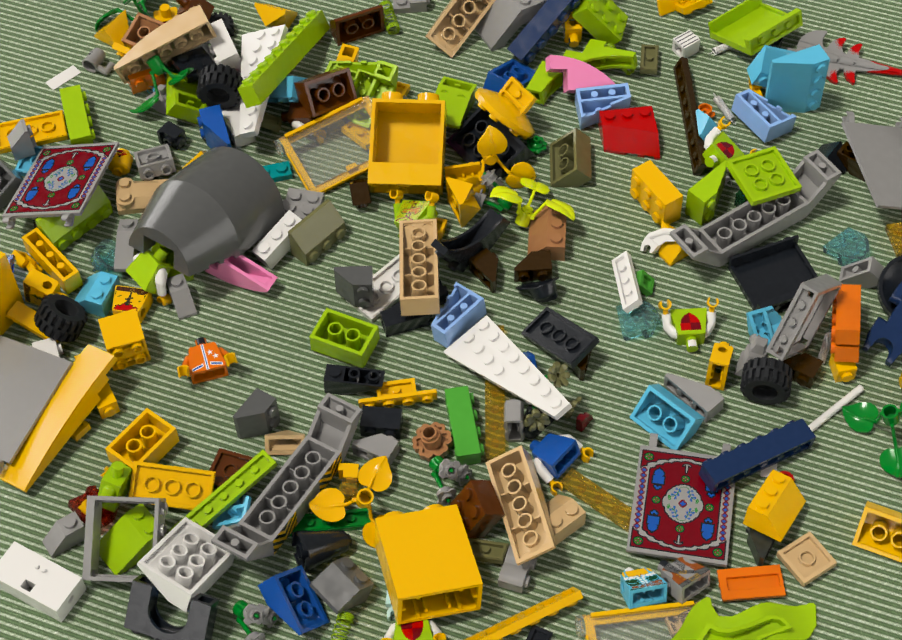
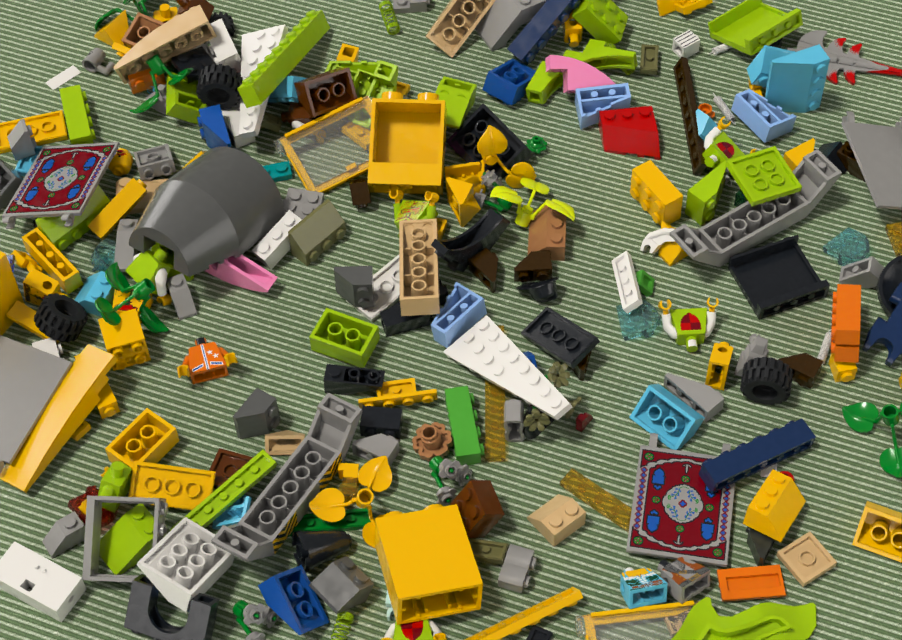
black brick [157,121,187,150] -> none
yellow slope [254,2,298,29] -> none
reddish brown slope [329,5,385,46] -> none
yellow bracket [475,76,537,140] -> none
tan slope [485,445,556,566] -> none
blue torso [530,433,594,496] -> none
olive slope [550,128,592,187] -> none
medium azure slope [746,306,782,347] -> none
light grey window [766,274,843,361] -> none
white bar [808,385,864,432] -> none
none -> yellow brick [88,178,148,241]
none -> green plant [95,262,170,333]
none -> yellow slope [783,138,815,172]

